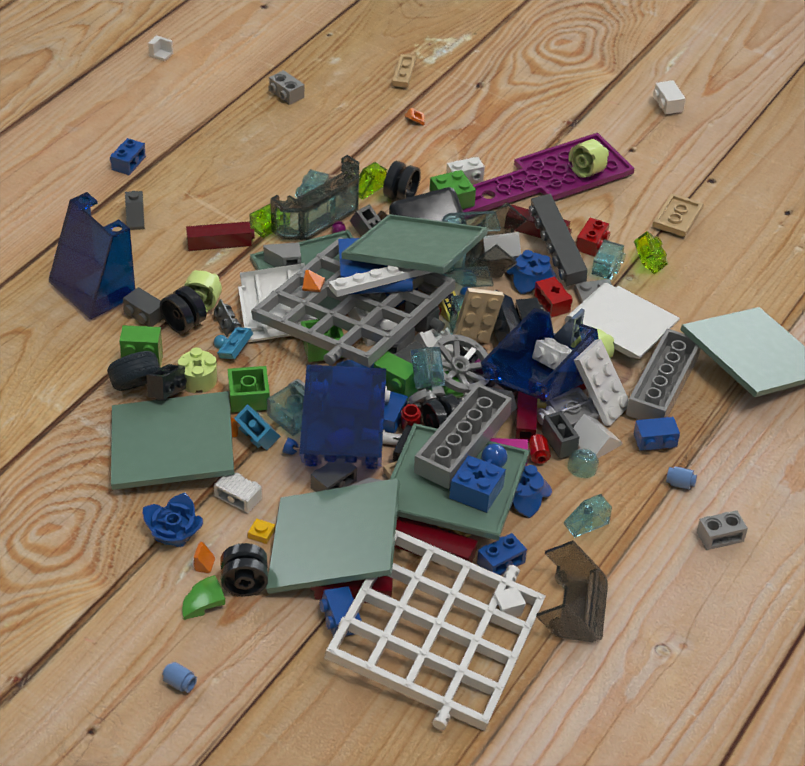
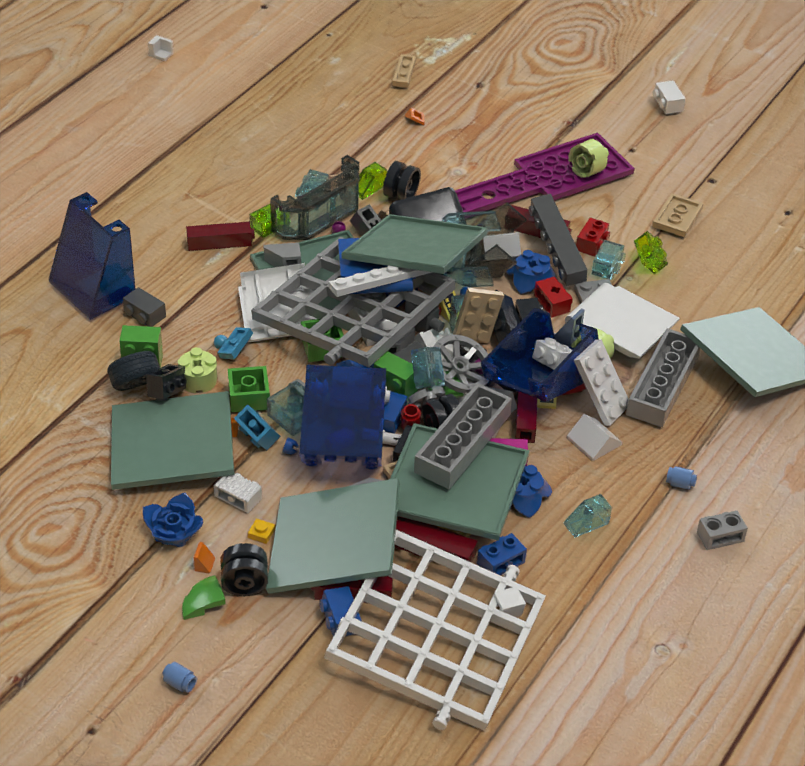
blue brick [110,138,146,175] -> none
dark grey slope [125,191,145,230] -> none
black wheel [159,286,207,334] -> none
yellowish green brick [184,270,222,313] -> none
dark grey hinge [214,299,242,337] -> none
light grey brick [269,70,304,105] -> none
orange slope [302,270,325,292] -> none
dark grey brick [311,454,357,492] -> none
bright green brick [429,170,476,209] -> none
white brick [446,157,485,185] -> none
blue brick [449,444,507,513] -> none
red brick [528,434,551,464] -> none
clear smoke windscreen [536,540,608,643] -> none
light grey plate [537,387,599,427] -> none
dark grey brick [542,411,579,459] -> none
clear light blue hair [568,449,599,478] -> none
blue brick [633,417,680,451] -> none

